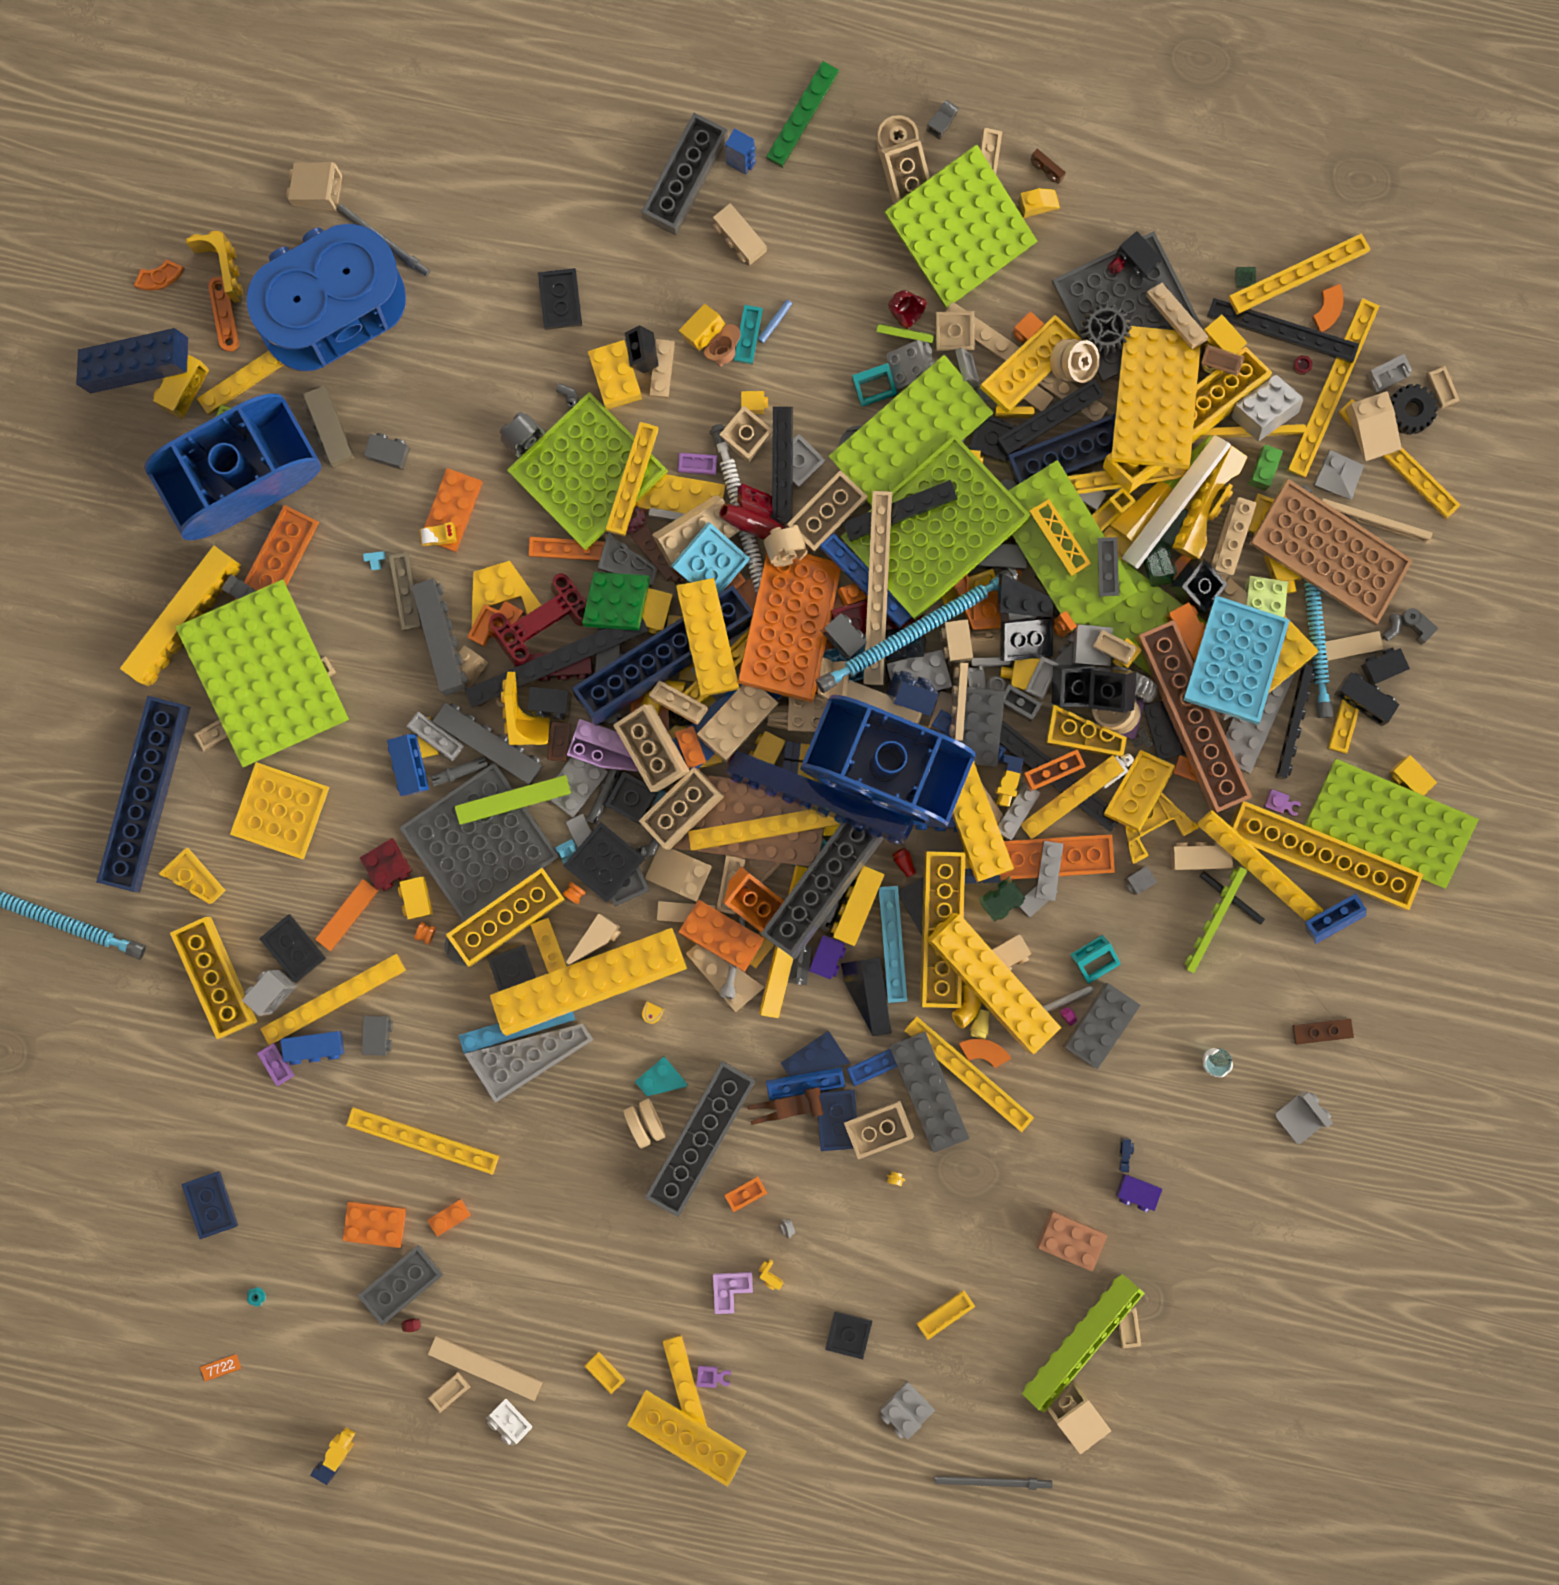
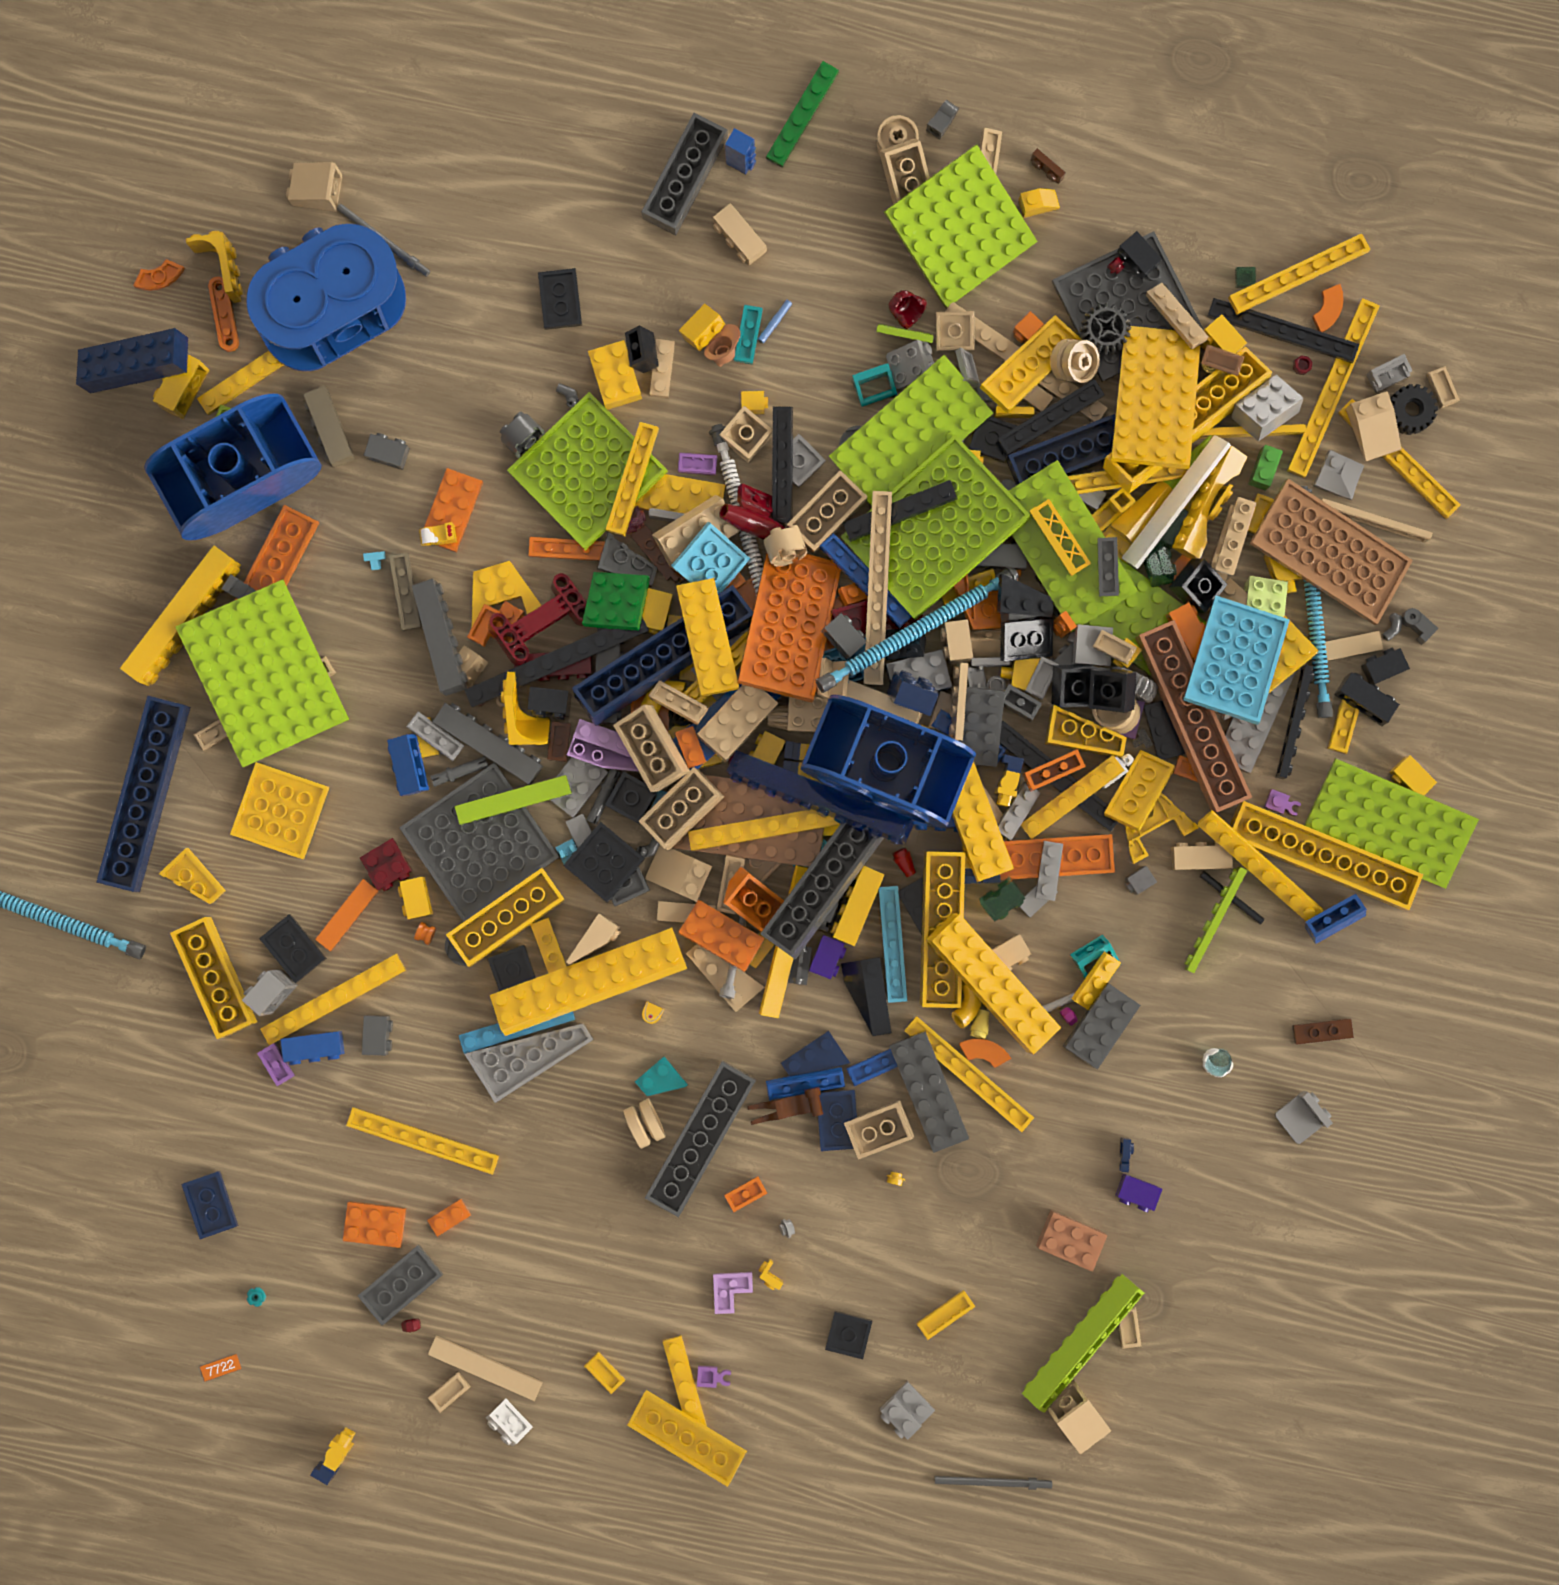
orange wheel [562,881,586,905] -> none
none -> yellow plate [1071,951,1121,1010]

